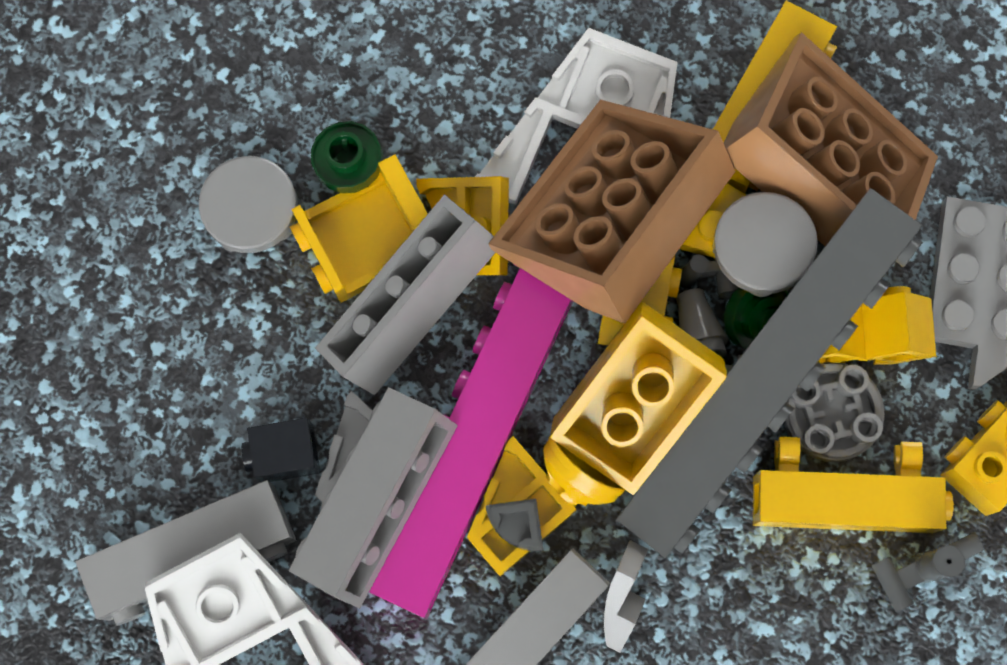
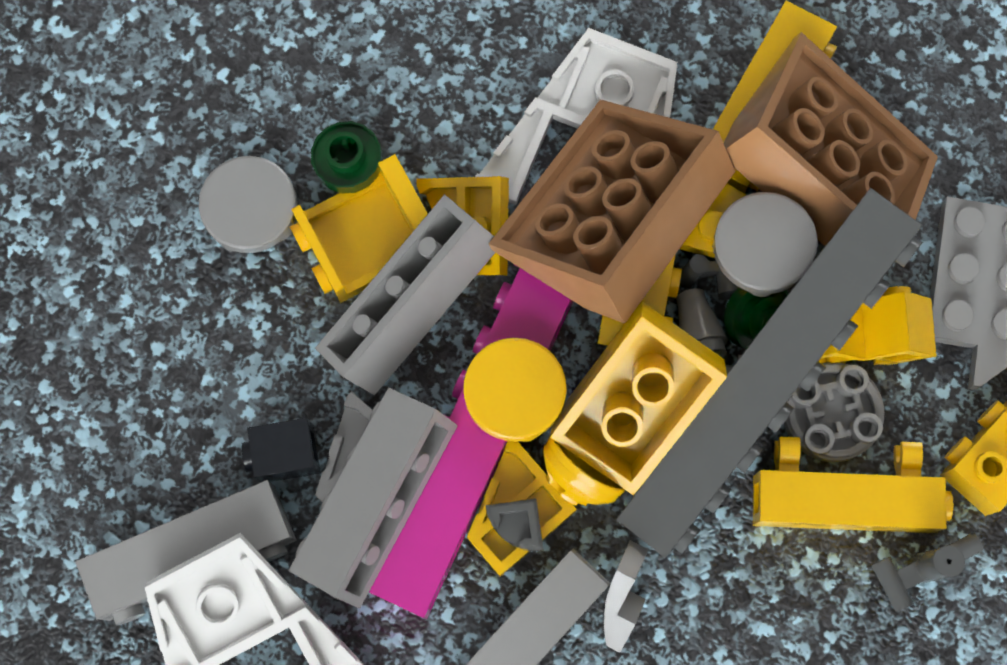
none -> yellow tile [464,338,566,442]

